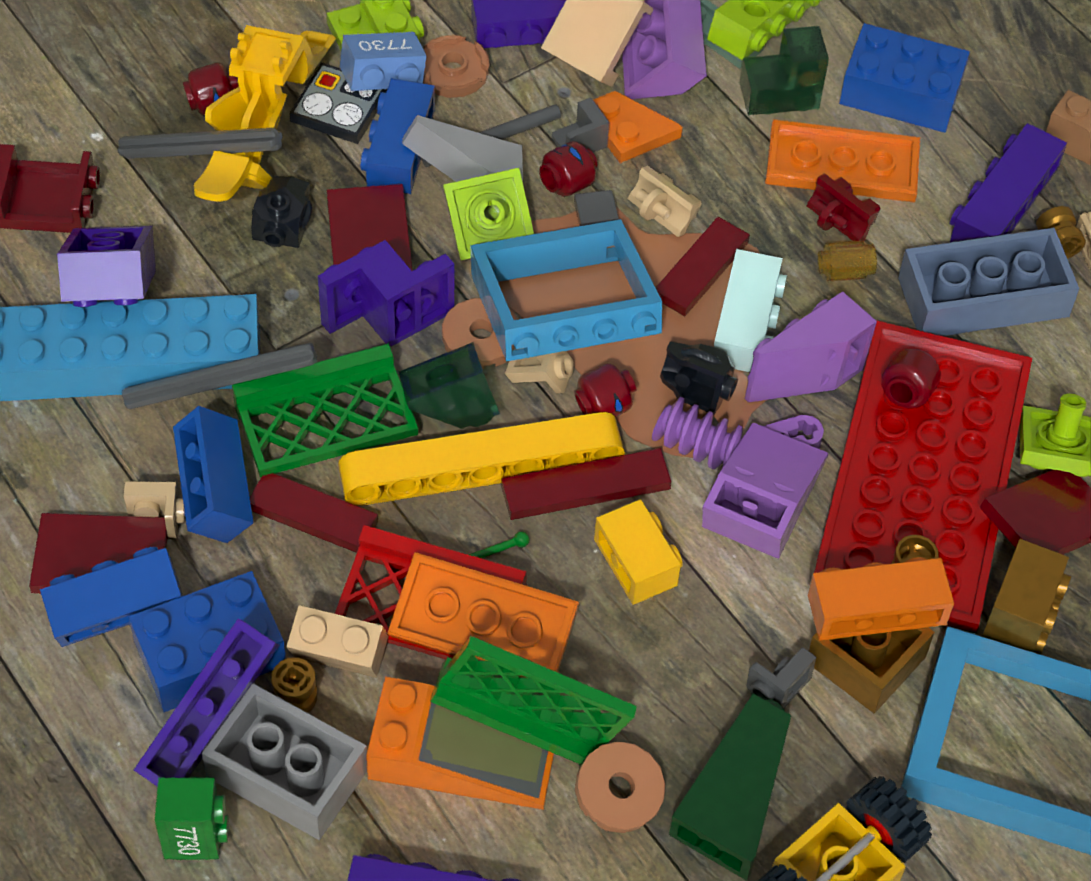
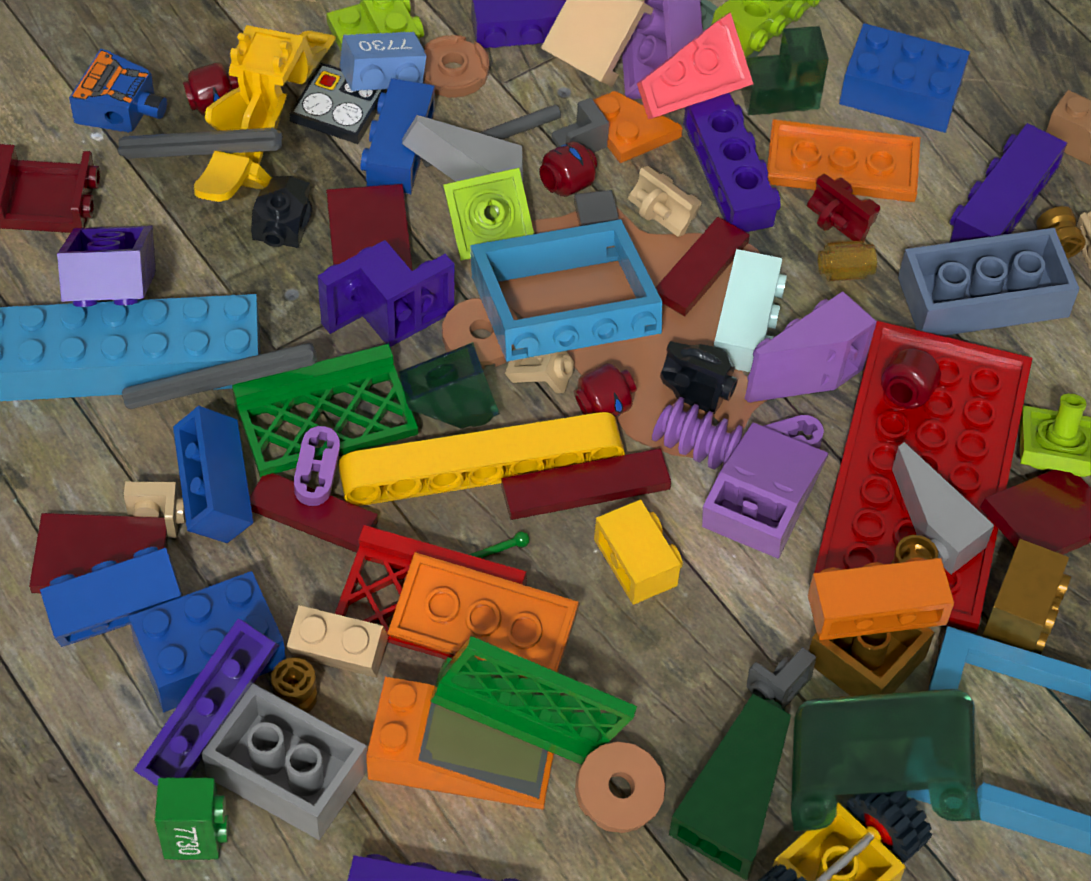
none -> blue torso [69,49,167,132]
none -> medium lavender beam [294,426,340,506]
none -> coral wing [637,12,753,119]
none -> dark purple brick [683,92,781,232]
none -> clear green windscreen [791,689,983,831]
none -> light grey slope [892,442,994,574]

